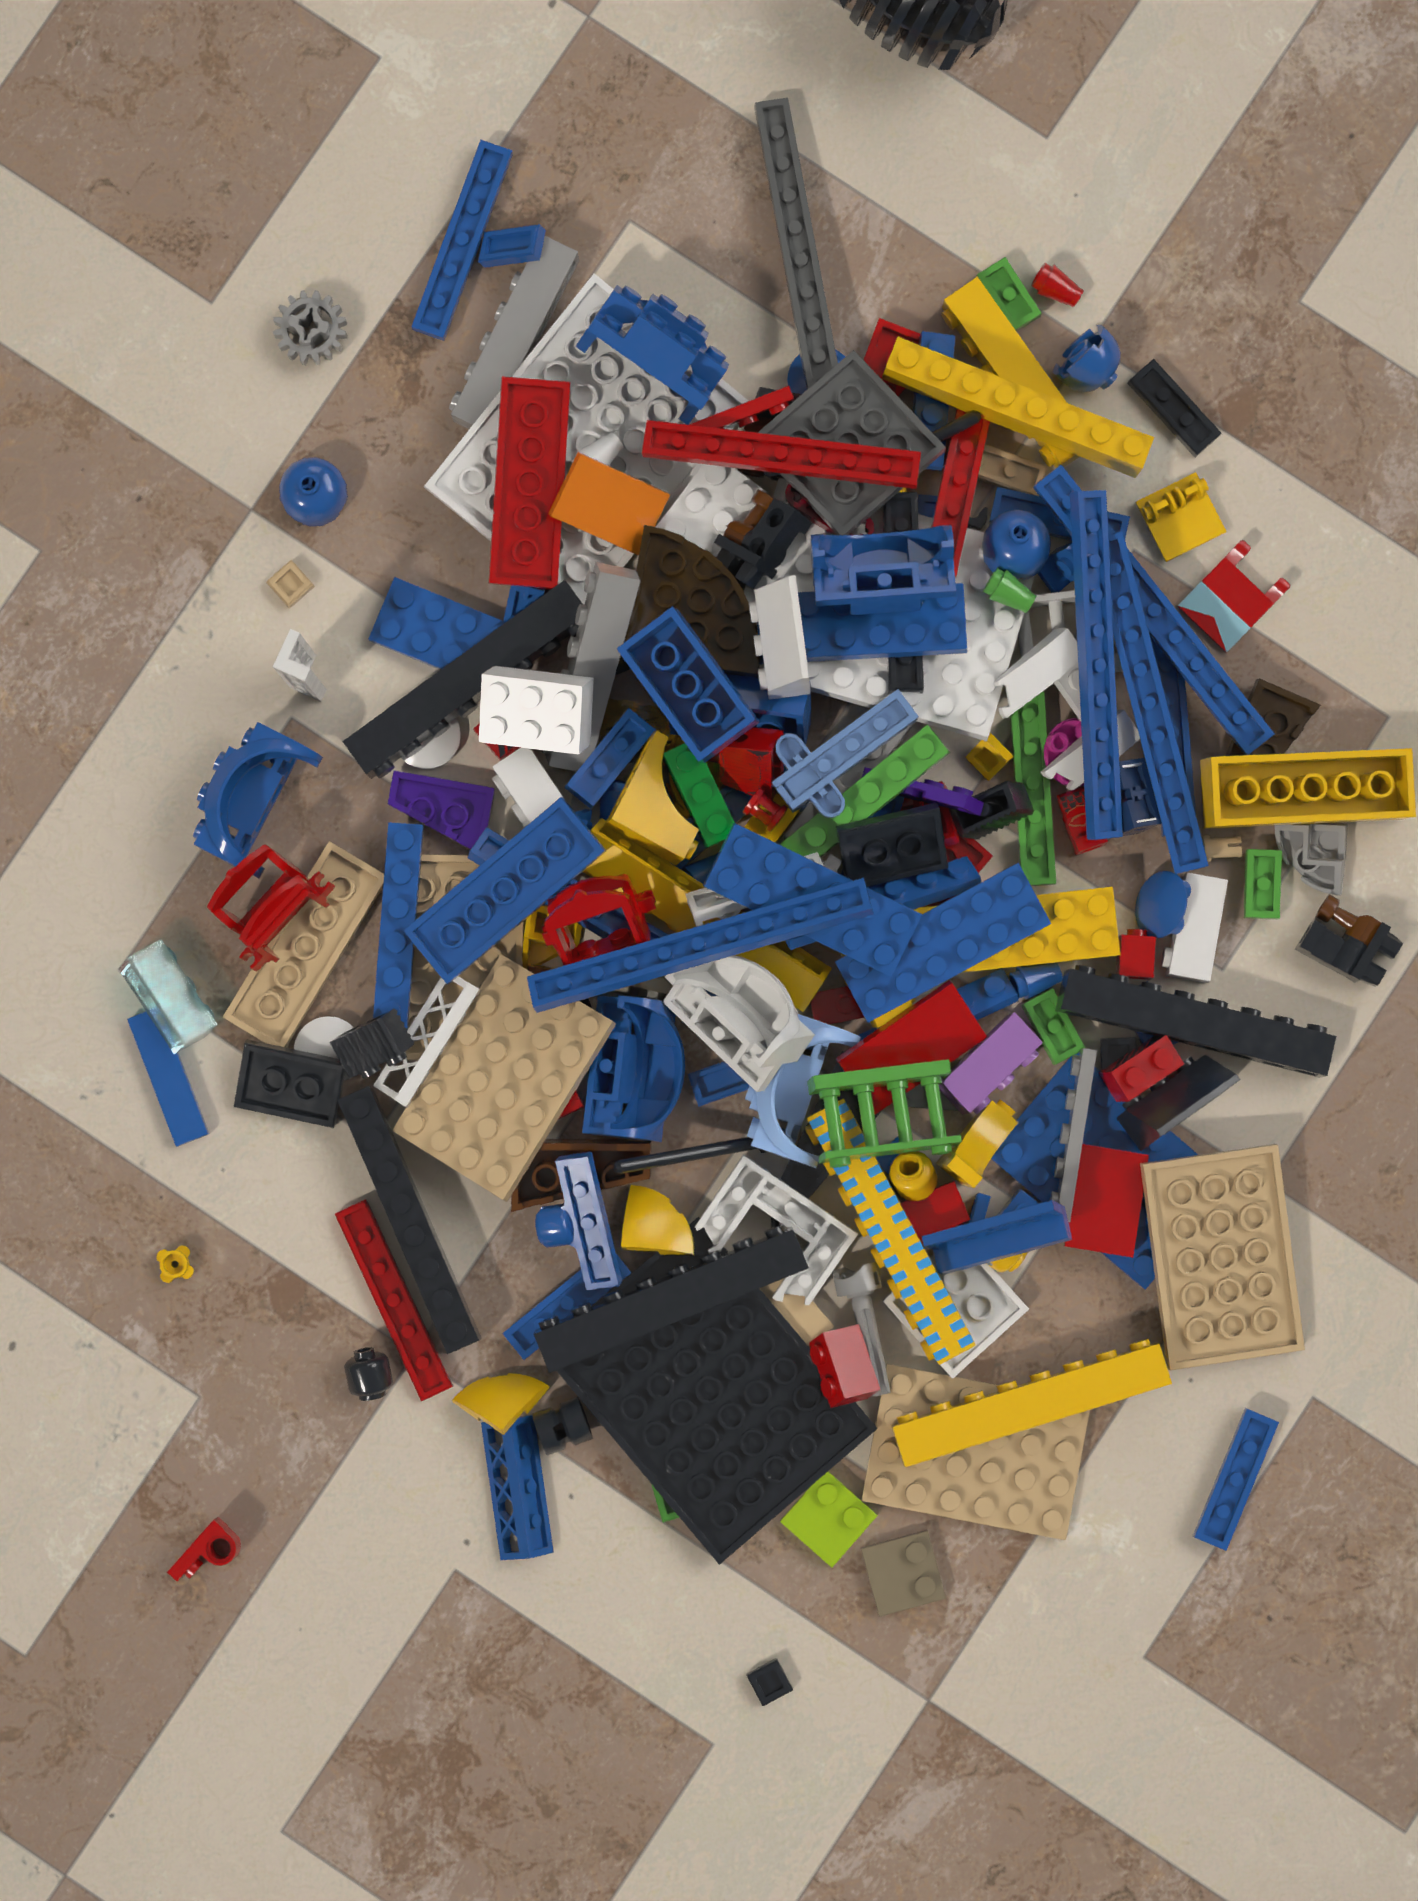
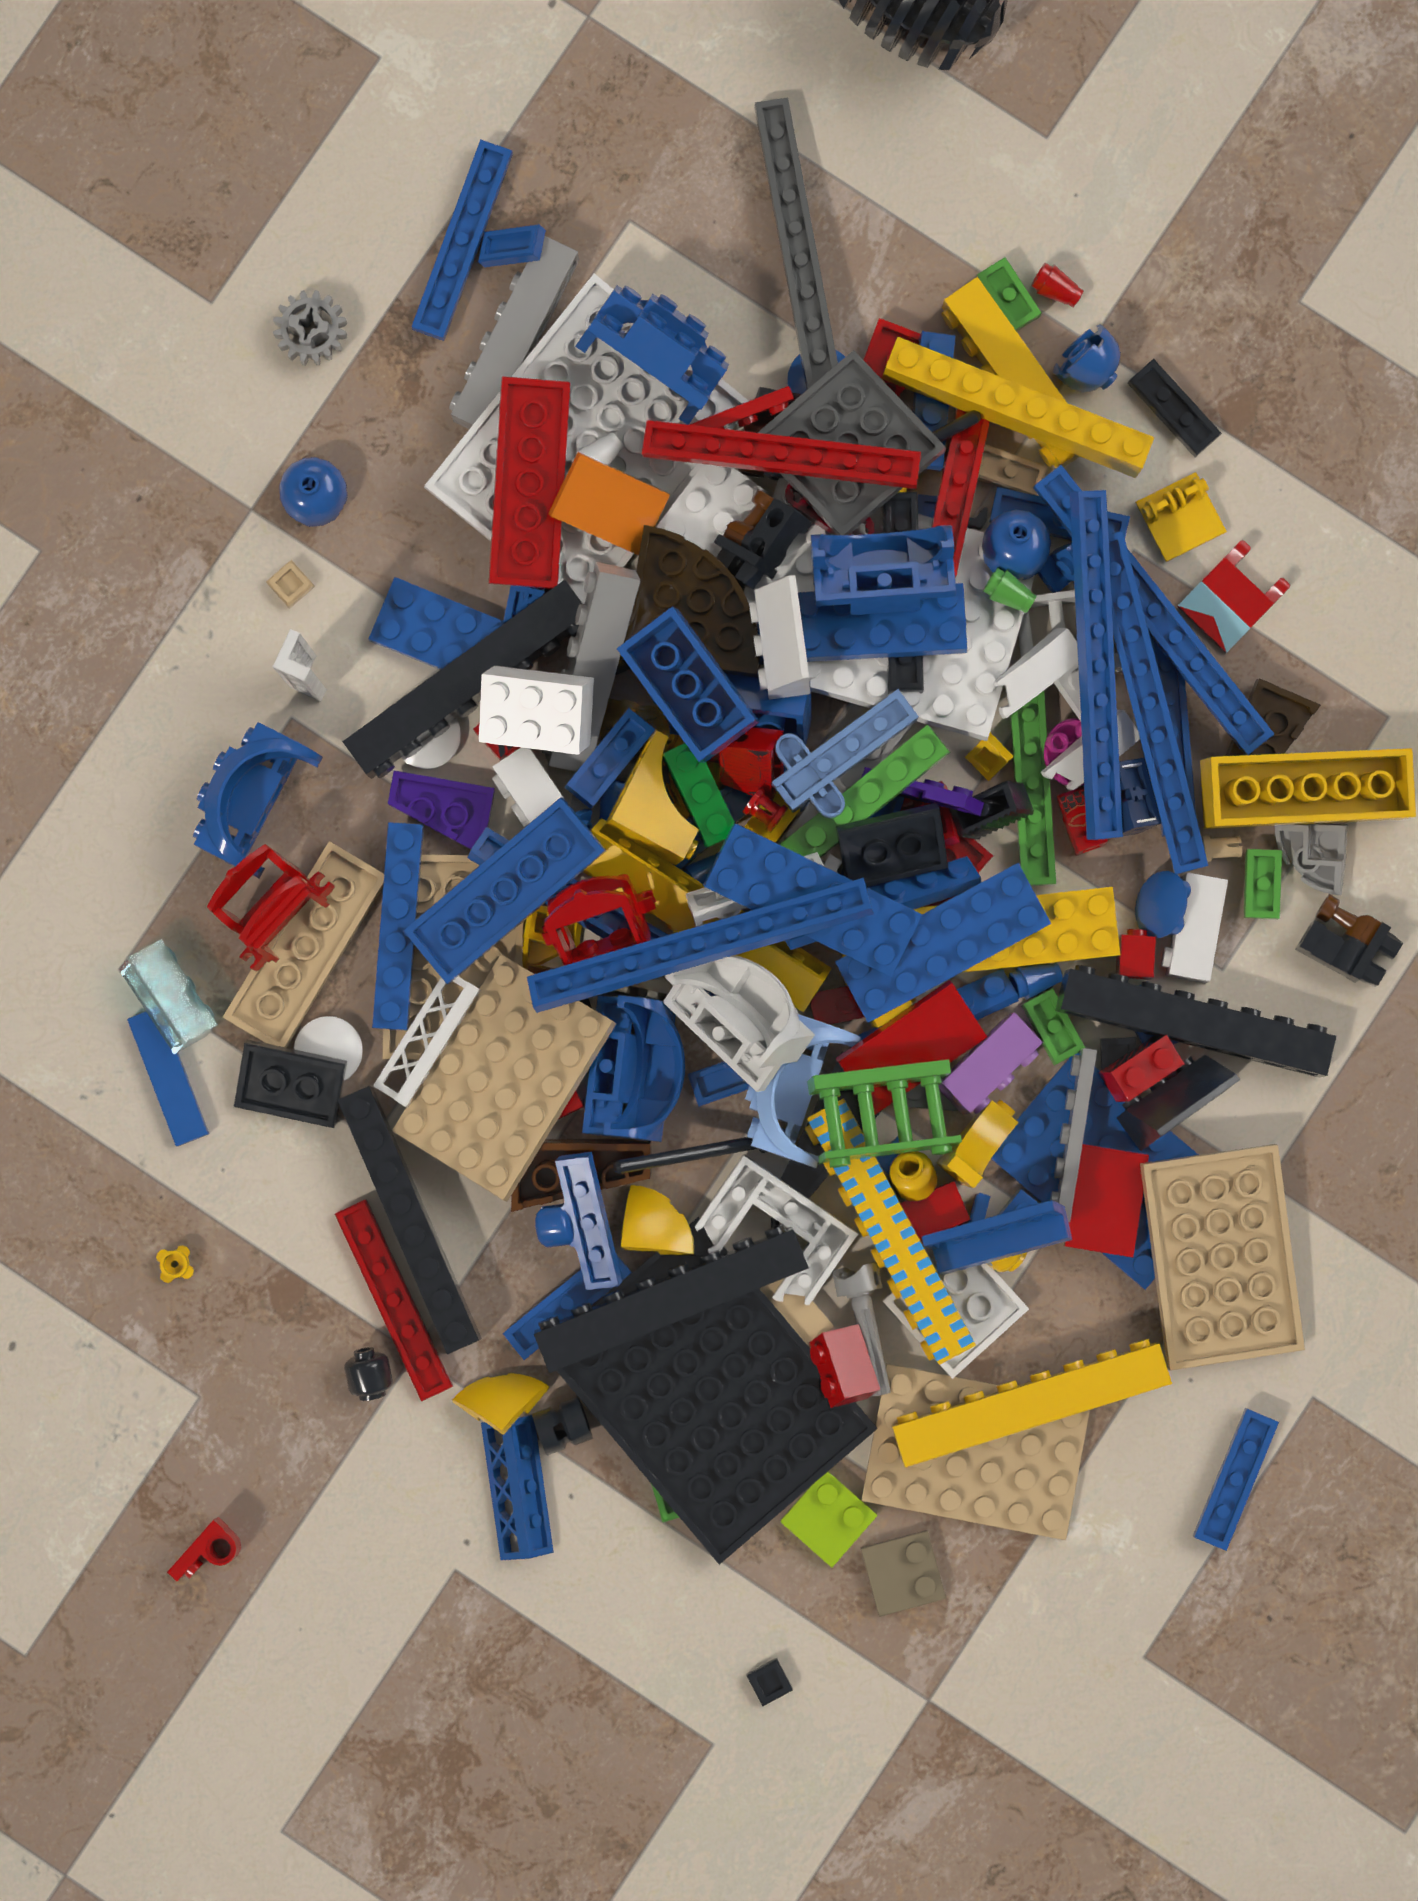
black brick [329,1009,414,1079] -> none

